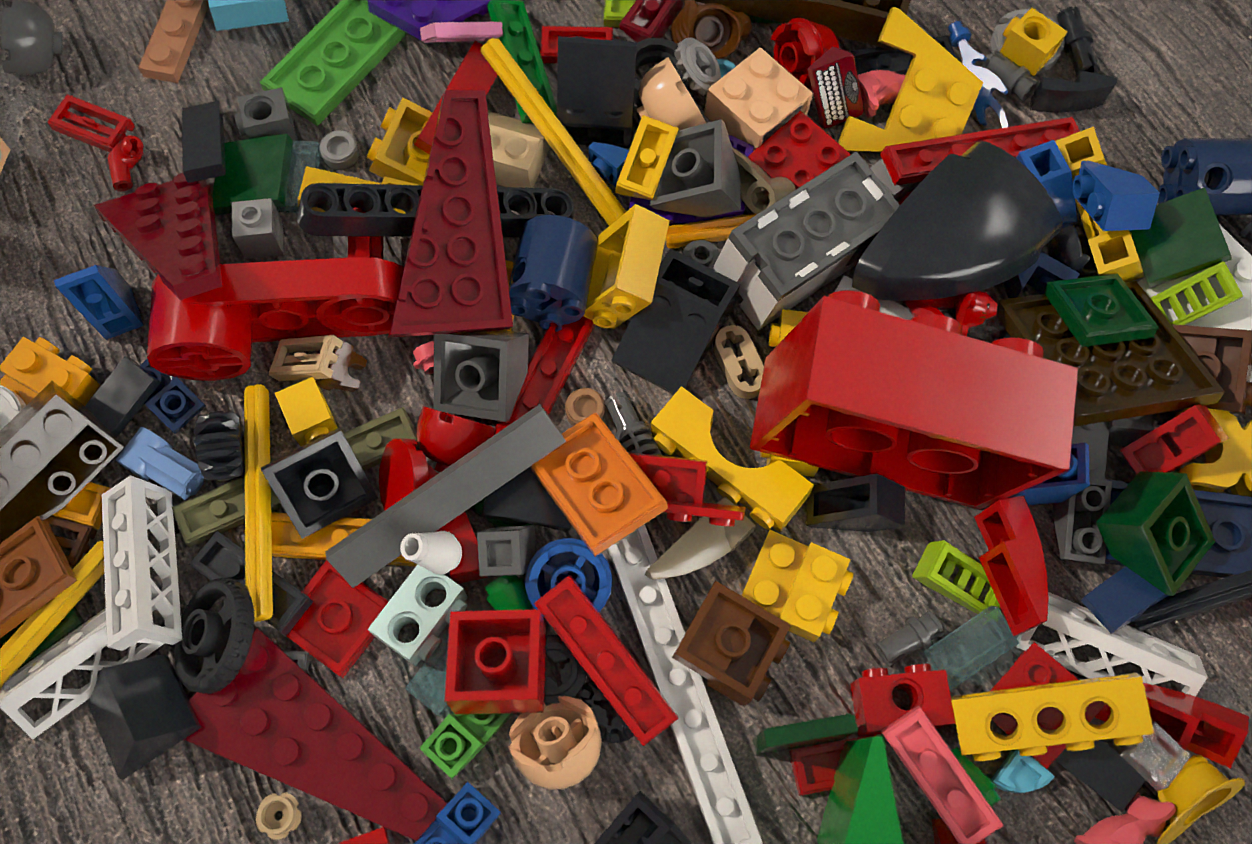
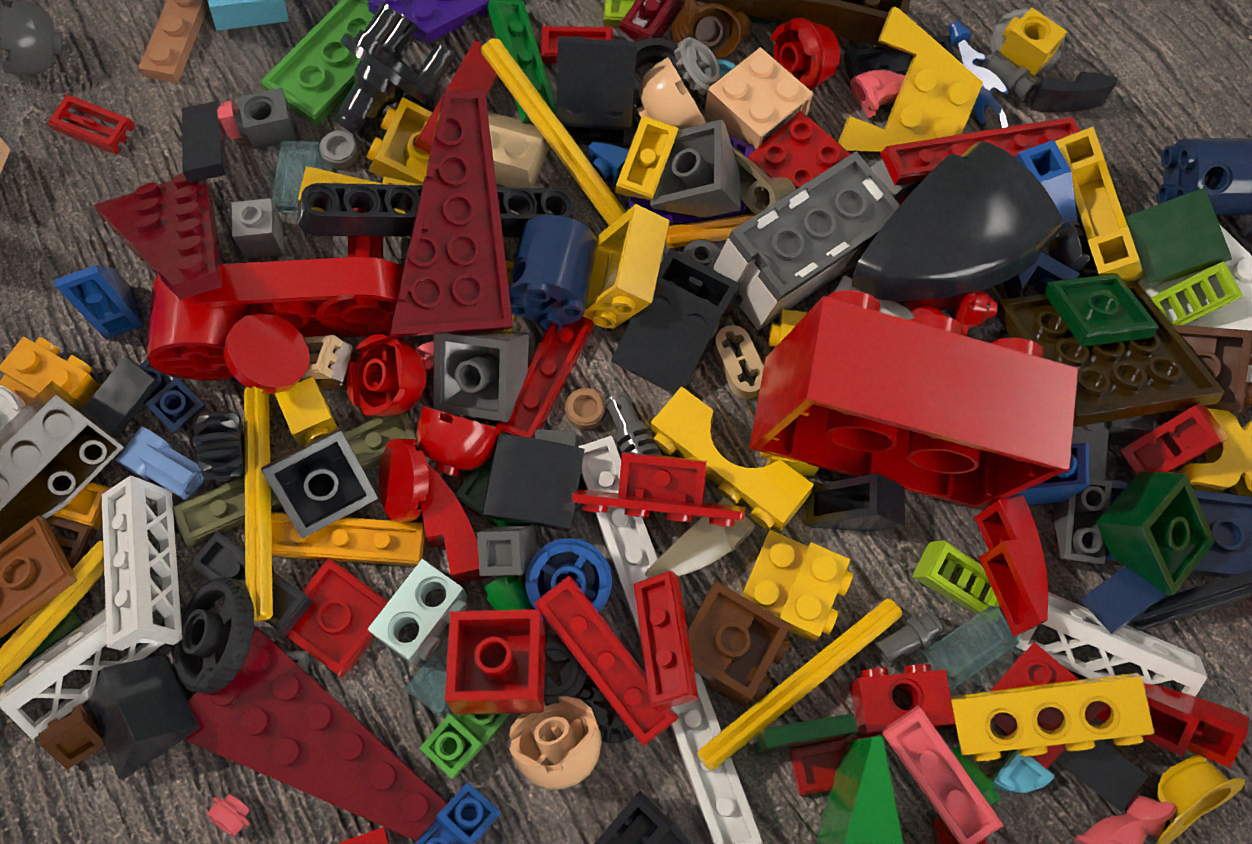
red arm [108,135,144,191] -> none
dark green tile [212,133,293,215] -> none
tan plate [256,793,302,840] -> none
dark grey tile [326,404,566,588] -> none
white cone [401,531,462,574] -> none
bright pink tile [420,22,503,43] -> none
orange tile [530,412,668,556] -> none
slope [808,47,864,129] -> none
black pin [1056,6,1100,77] -> none
blue slope [1072,161,1160,231] -> none
clear tile [1121,722,1191,791] -> none
none -> reddish brown tile [39,704,105,769]
none -> coral plate [206,794,250,837]
none -> coral tile [217,100,243,139]
none -> red tile [223,313,309,394]
none -> black piece [334,1,457,139]
none -> red cylinder [346,334,427,417]
none -> red tile [633,570,699,711]
none -> yellow axle [697,598,902,771]

